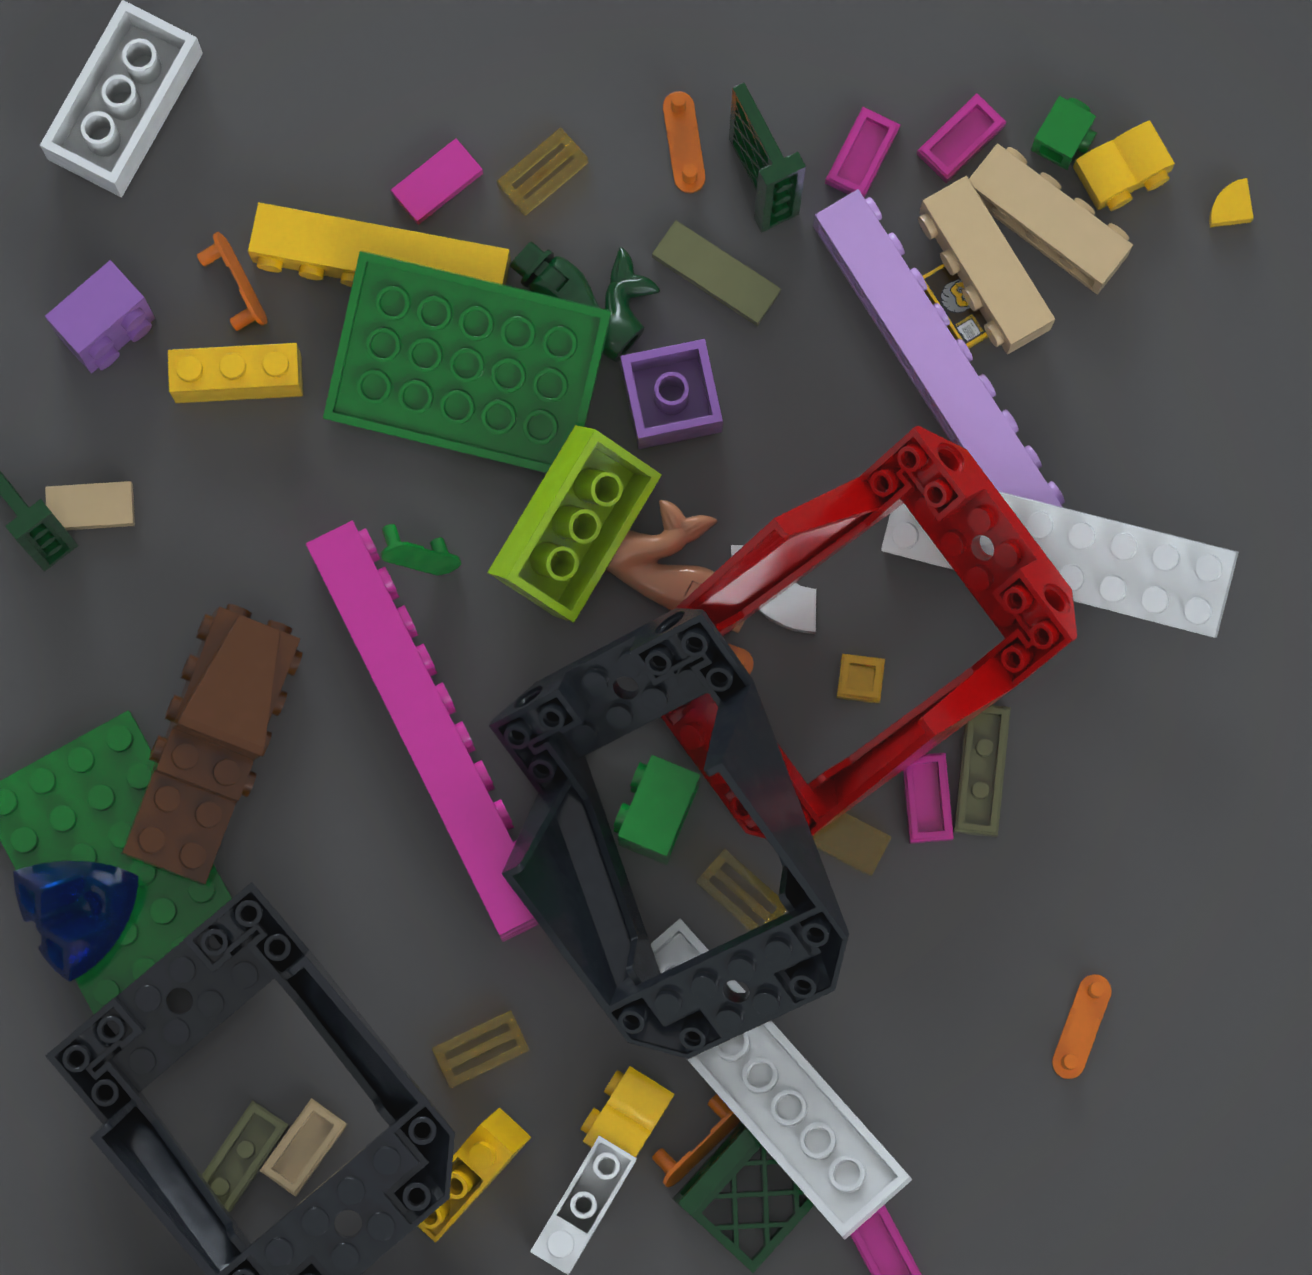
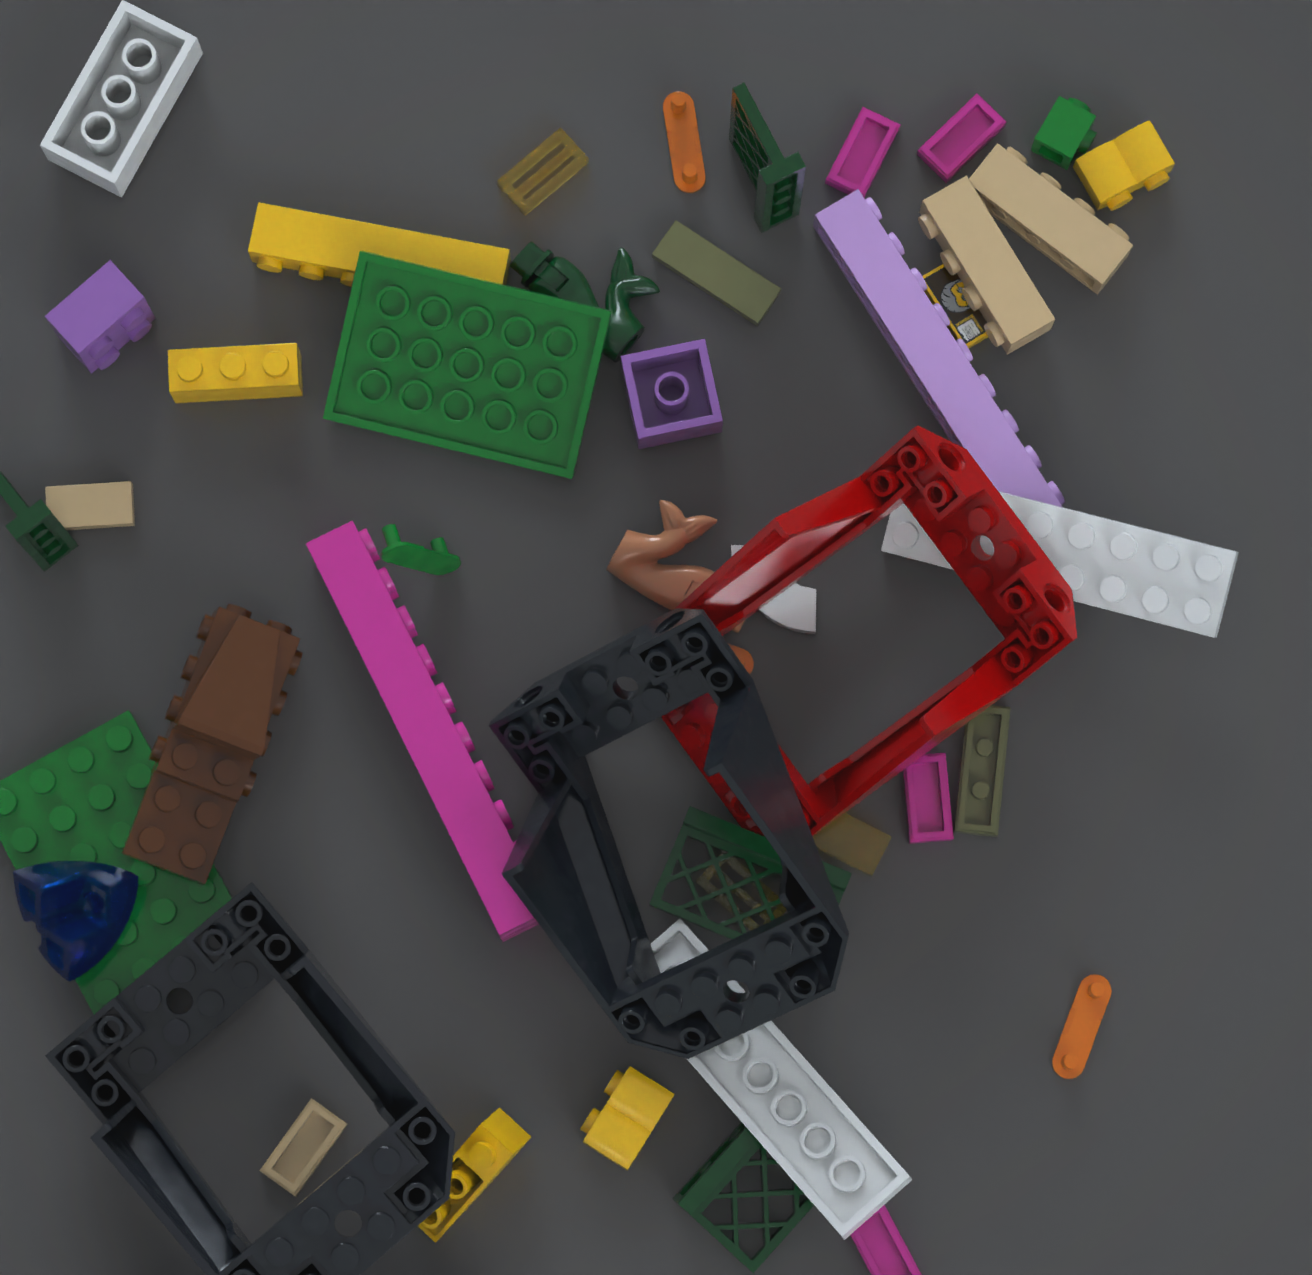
orange piece [197,232,268,331] -> none
olive tile [202,1100,290,1214] -> none
dark pink tile [391,138,483,225] -> none
clear yellow tile [431,1010,530,1089] -> none
lime brick [487,425,662,623] -> none
white slope [530,1136,637,1275] -> none
green brick [613,755,701,865] -> none
orange piece [652,1094,740,1187] -> none
yellow tile [837,654,885,703] -> none
yellow tile [1209,178,1254,228] -> none
none -> dark green fence [649,806,852,940]

